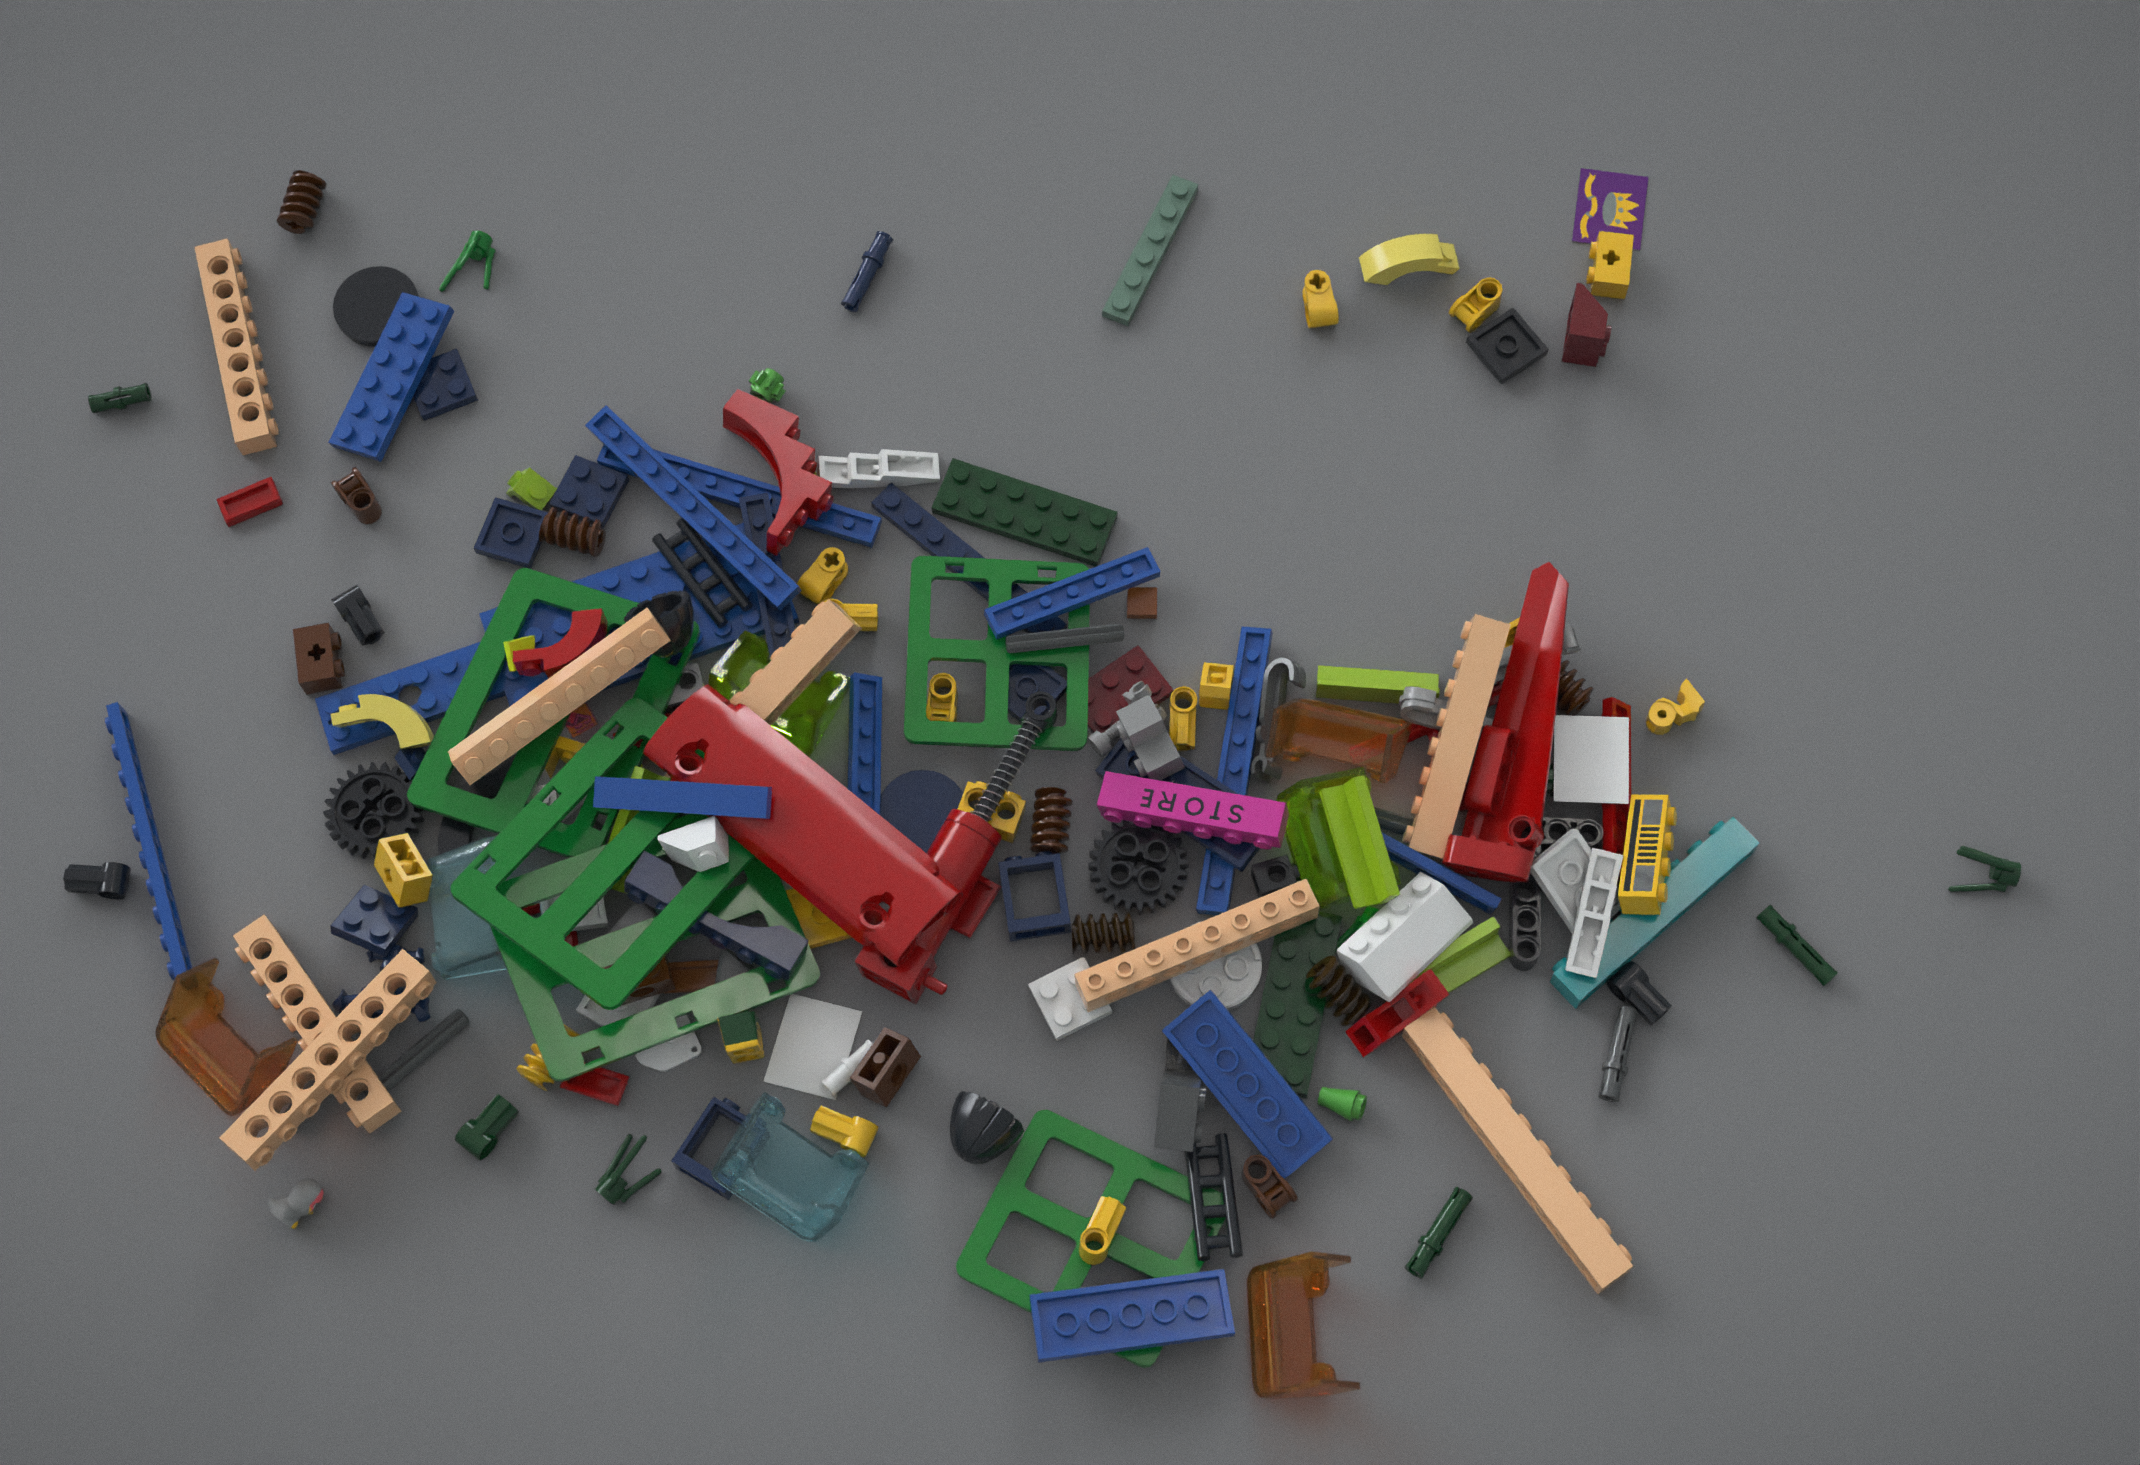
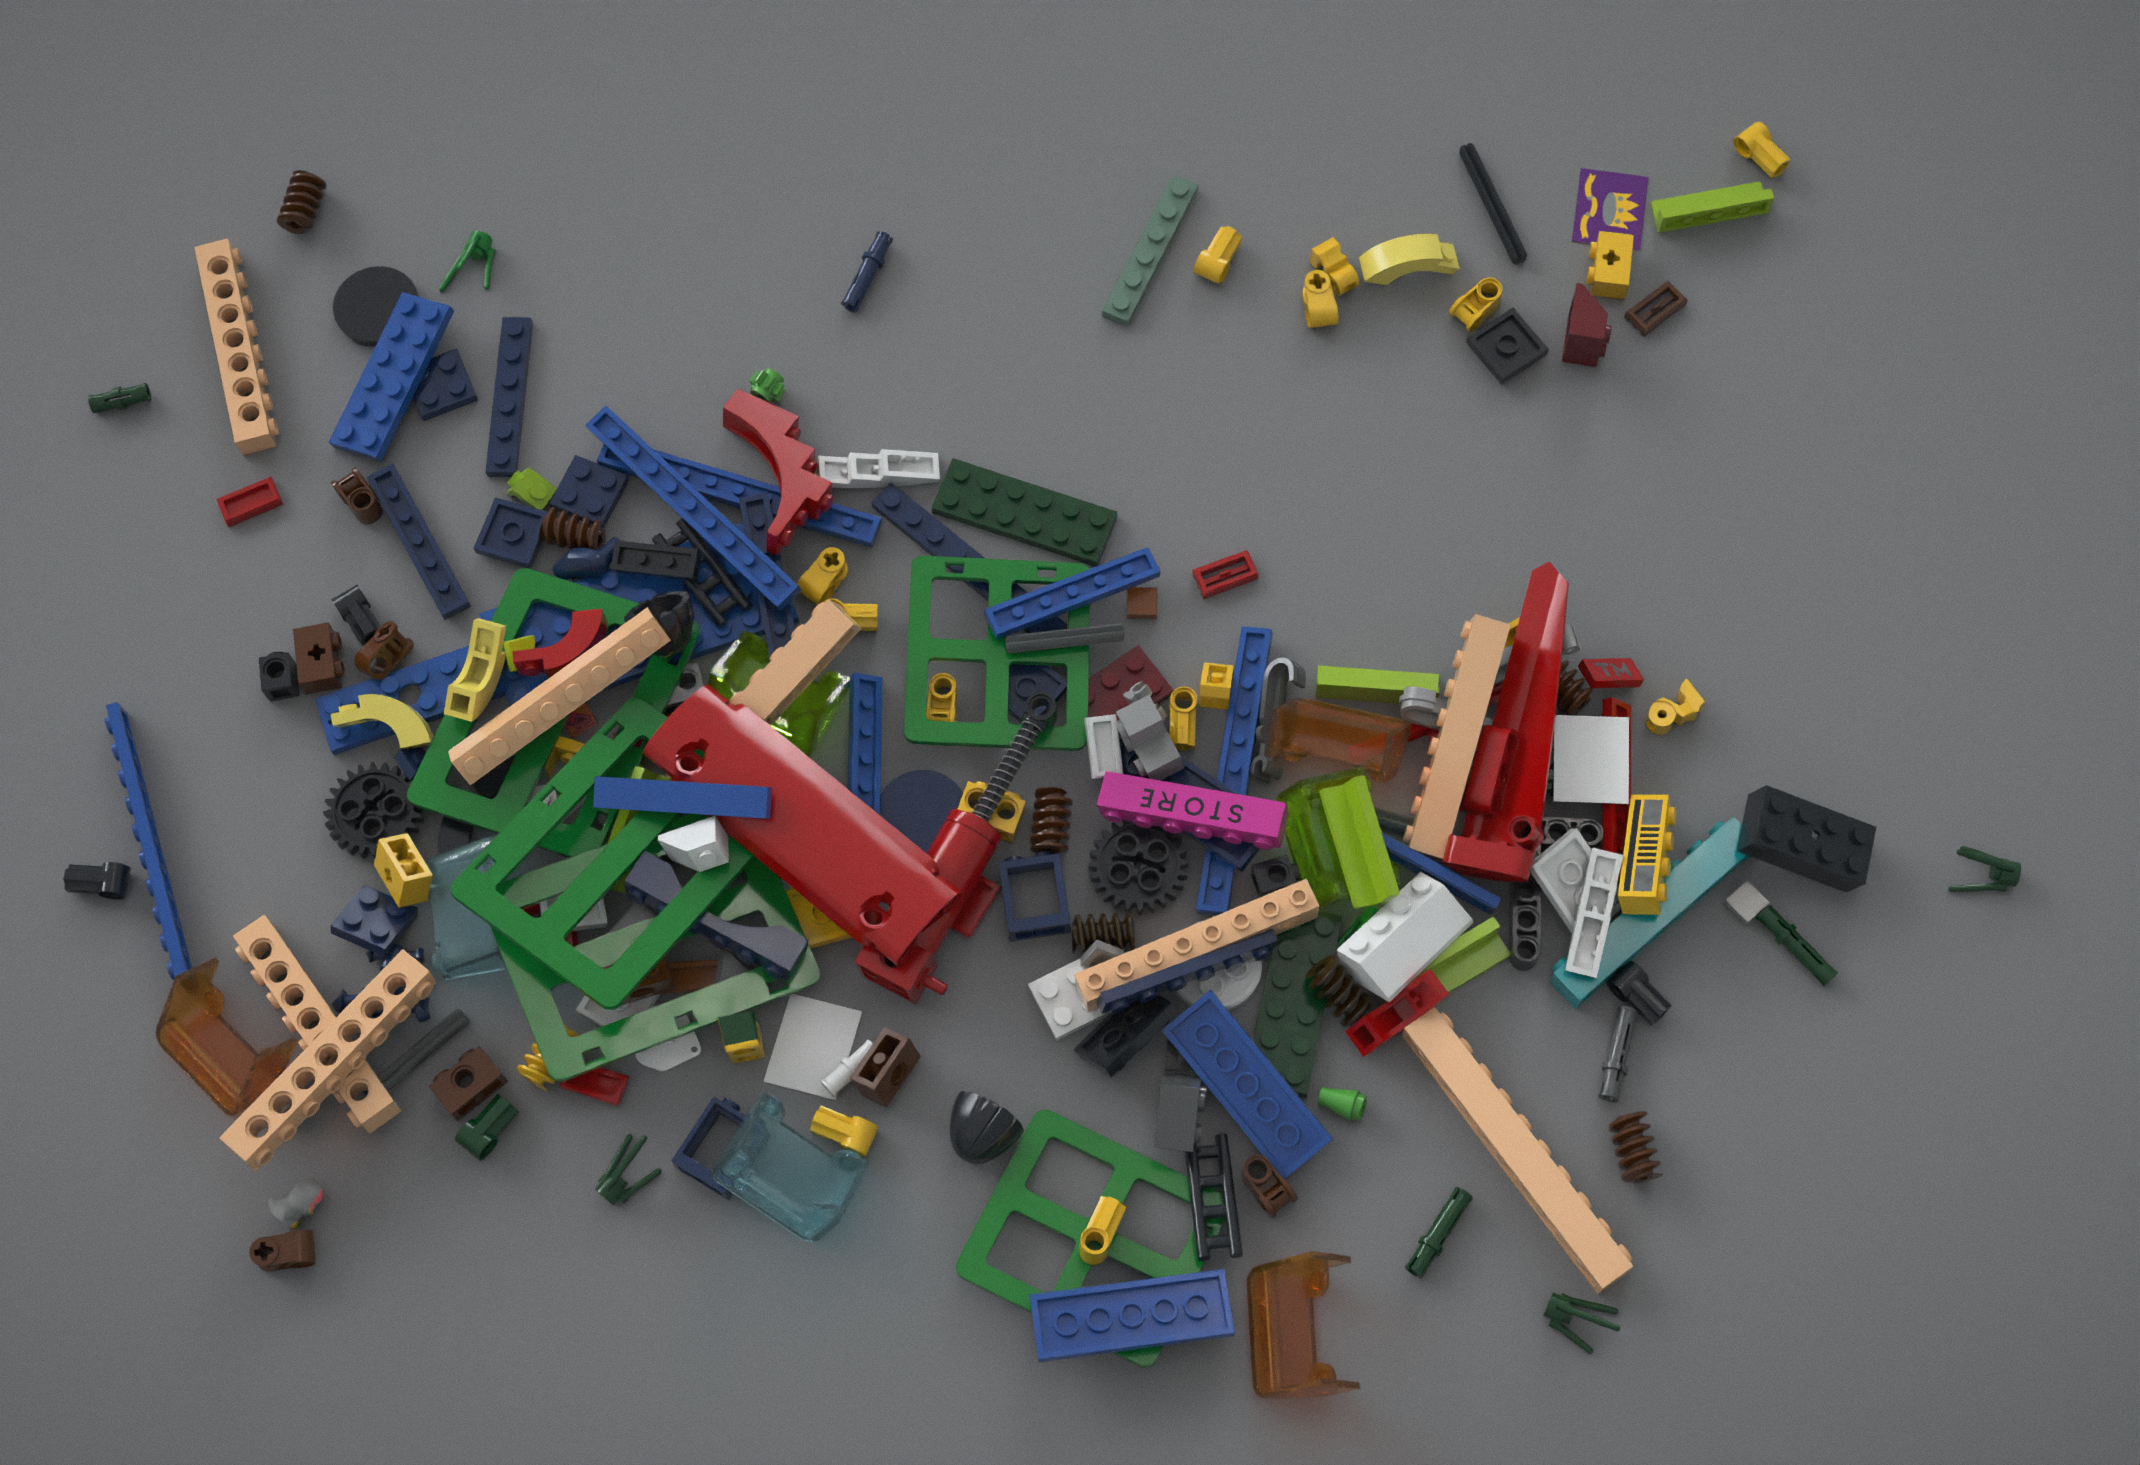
none -> reddish brown piece [249,1230,316,1272]
none -> black brick [259,651,299,702]
none -> reddish brown piece [354,621,414,680]
none -> dark blue plate [367,463,471,620]
none -> reddish brown brick [429,1046,508,1122]
none -> light yellow arch [444,618,506,722]
none -> dark blue plate [485,317,533,477]
none -> dark blue arm [552,537,620,580]
none -> black plate [610,541,702,581]
none -> black plate [1074,995,1178,1077]
none -> light grey tile [1080,940,1124,968]
none -> white tile [1084,714,1123,779]
none -> dark blue plate [1097,929,1278,1014]
none -> red tile [1192,550,1259,599]
none -> yellow piece [1193,226,1242,285]
none -> yellow leg [1309,237,1359,296]
none -> black axle [1459,143,1527,264]
none -> dark green plant [1544,1292,1620,1354]
none -> red tile [1578,658,1644,688]
none -> reddish brown piece [1608,1111,1663,1183]
none -> reddish brown tile [1624,281,1688,337]
none -> lime panel [1650,182,1774,233]
none -> light grey tile [1724,880,1770,925]
none -> yellow piece [1733,122,1791,178]
none -> black piece [1737,785,1876,892]

